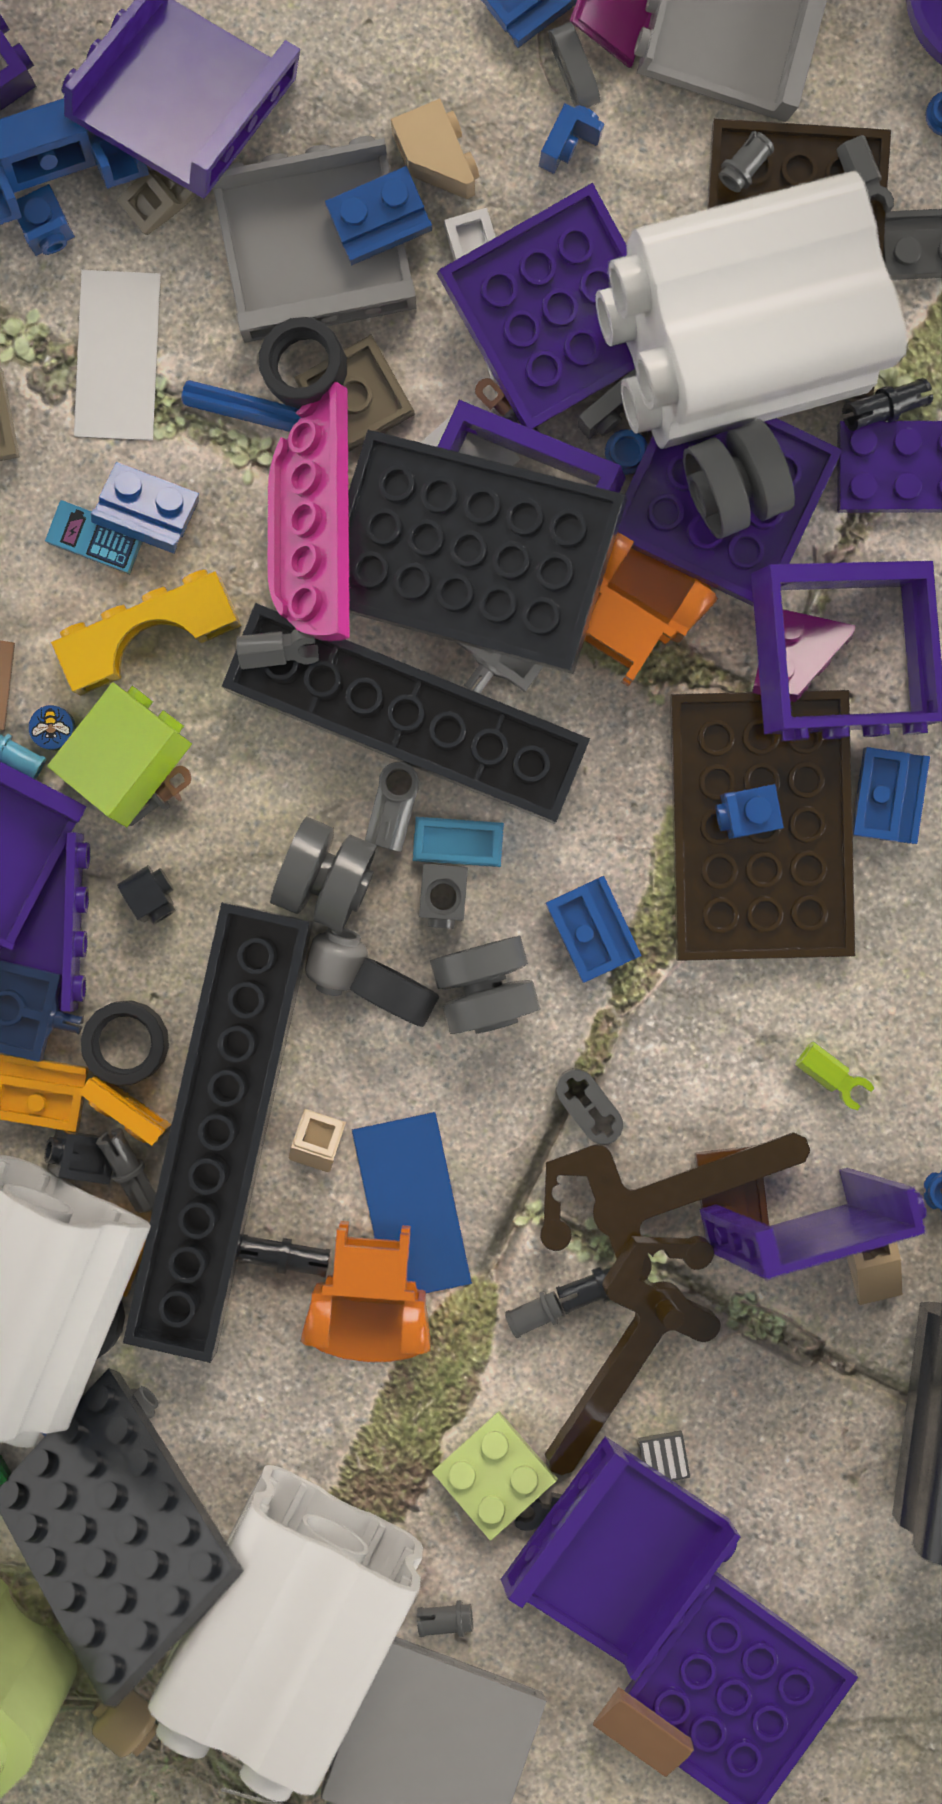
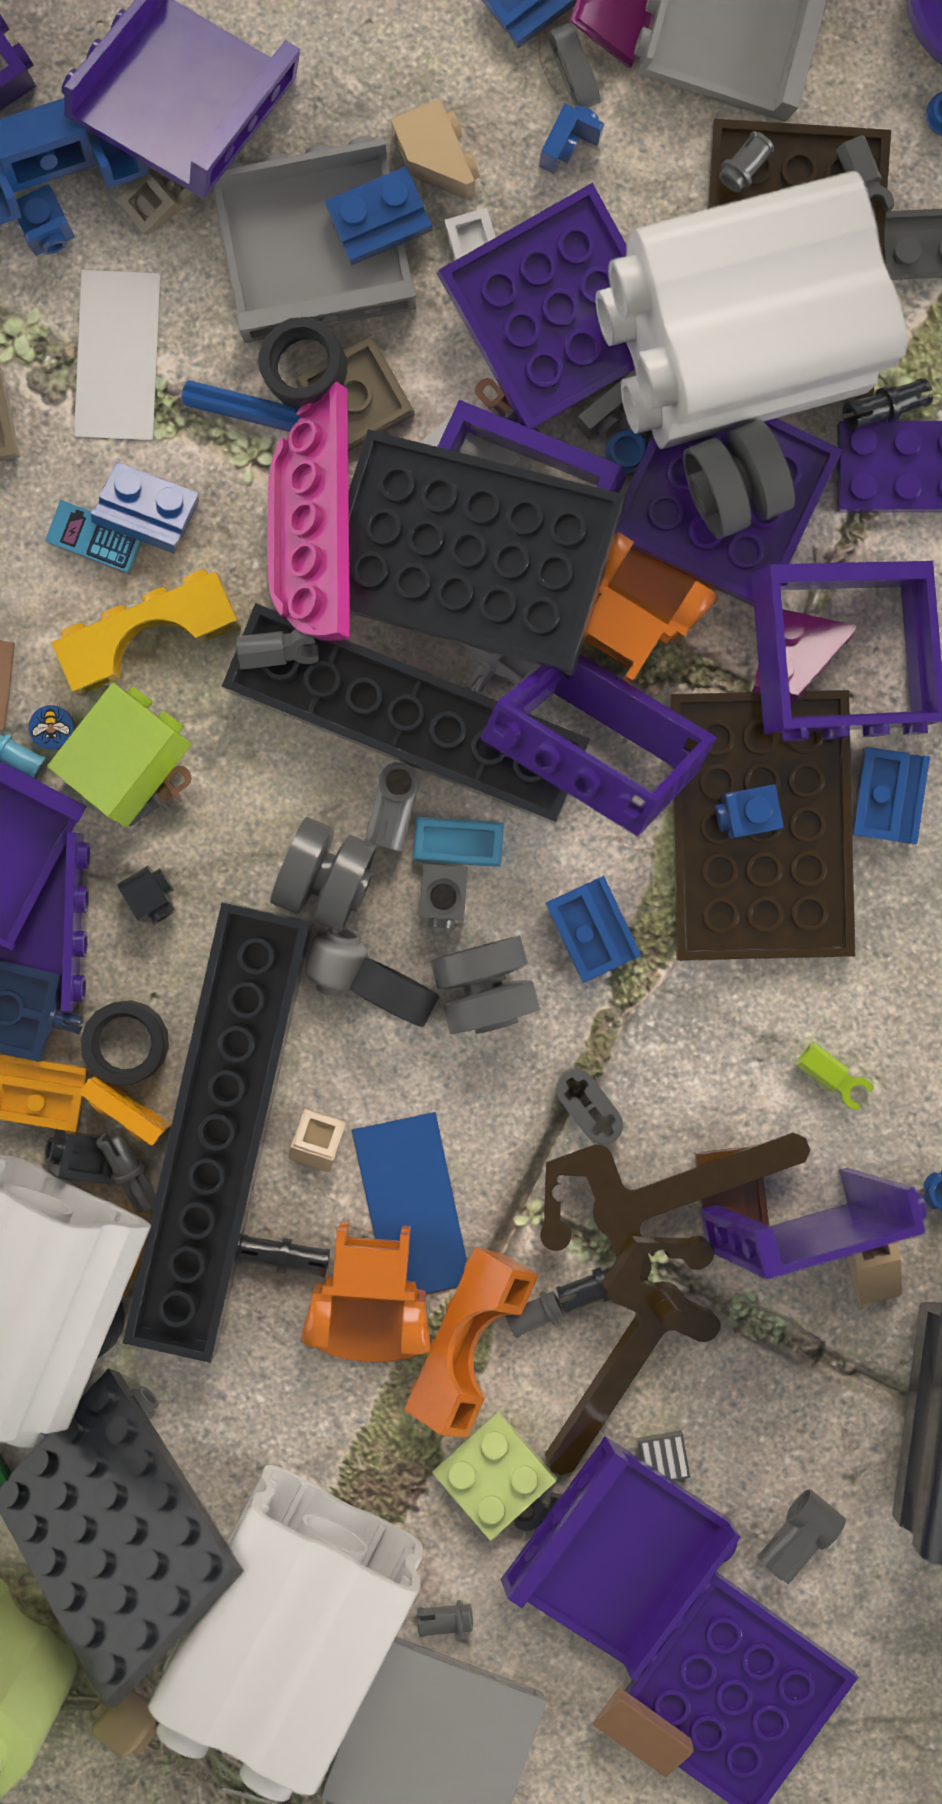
none -> orange arch [404,1247,539,1438]
none -> dark purple window [481,654,717,837]
none -> dark grey piece [758,1489,846,1585]

